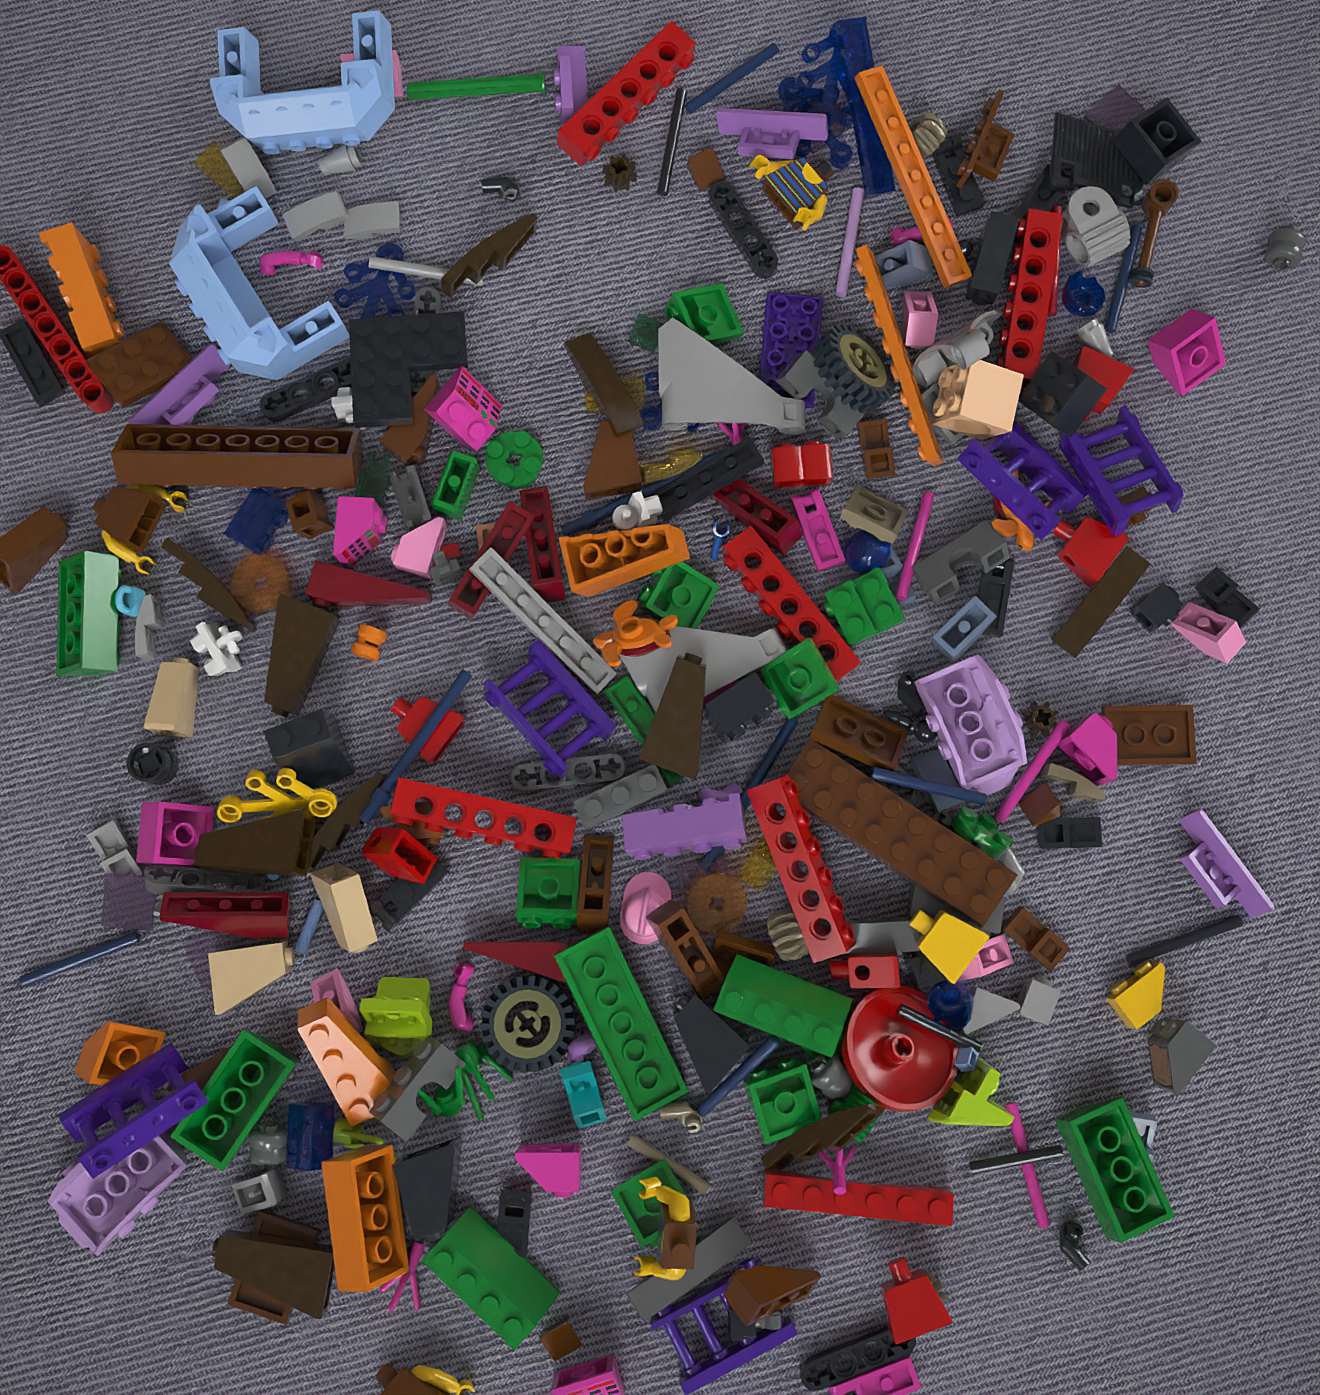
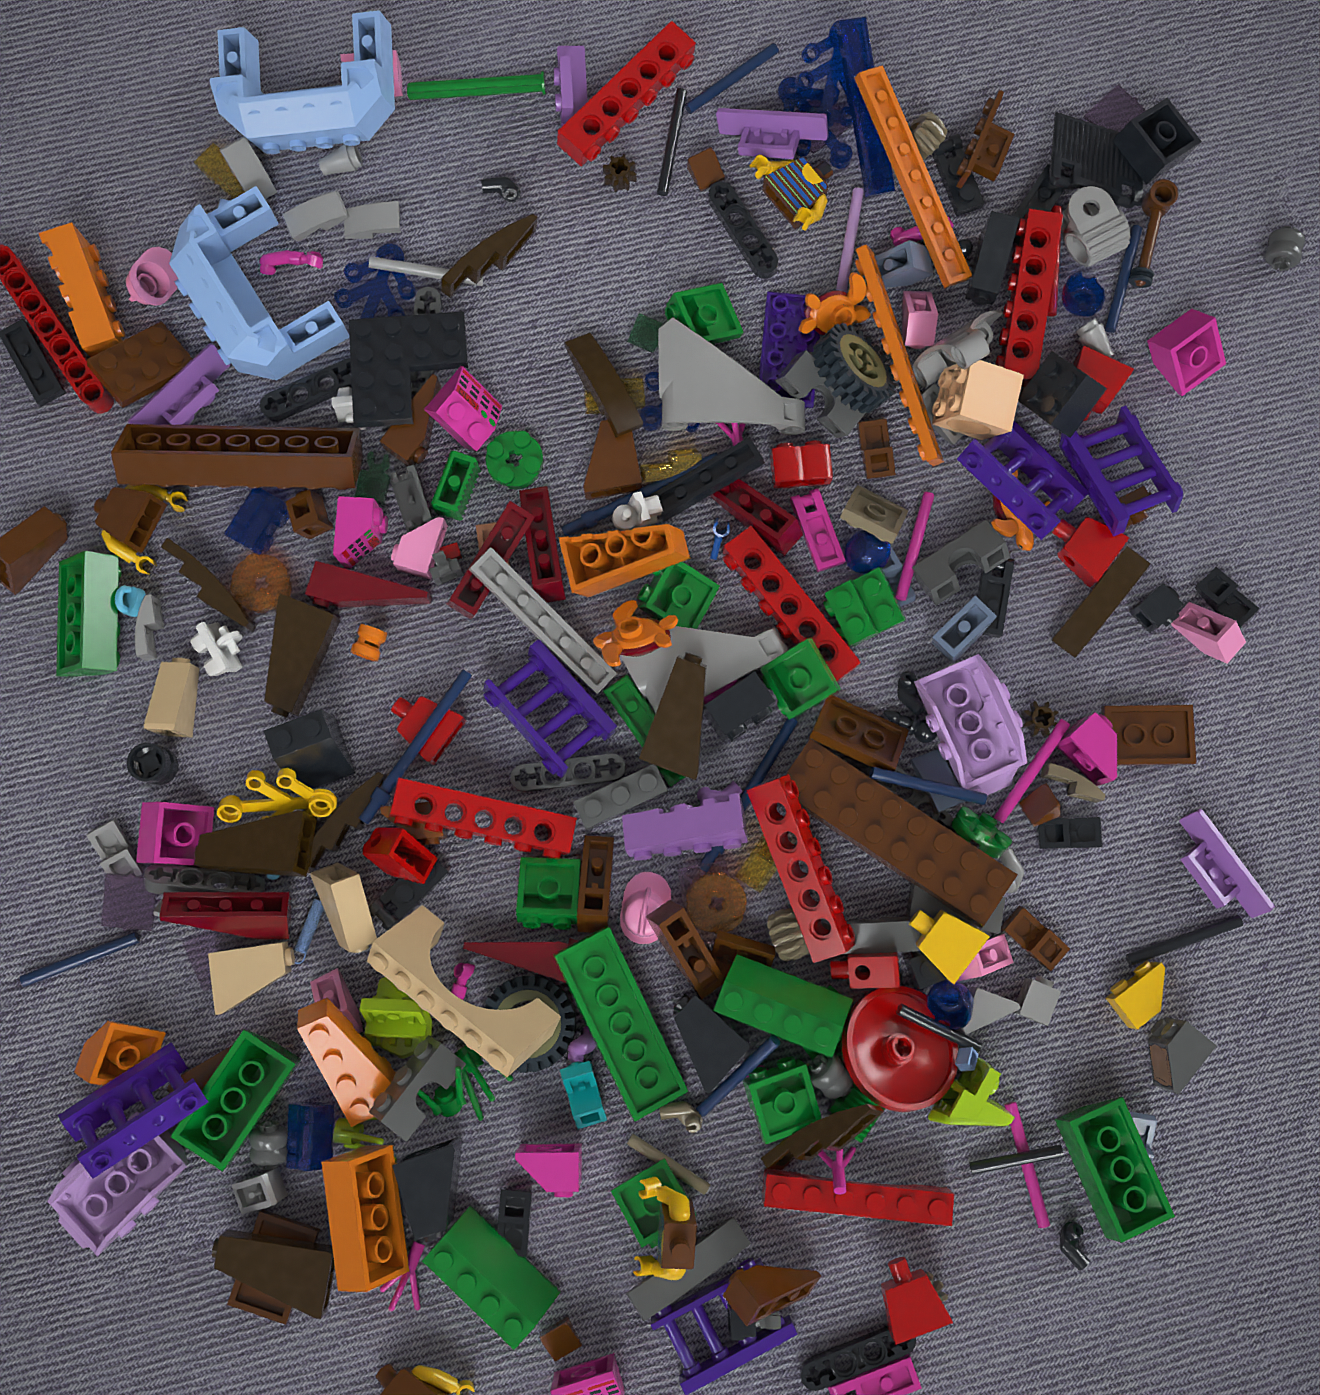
none -> bright pink piece [126,247,178,306]
none -> tan arch [367,905,561,1077]
none -> orange animal [799,272,871,335]

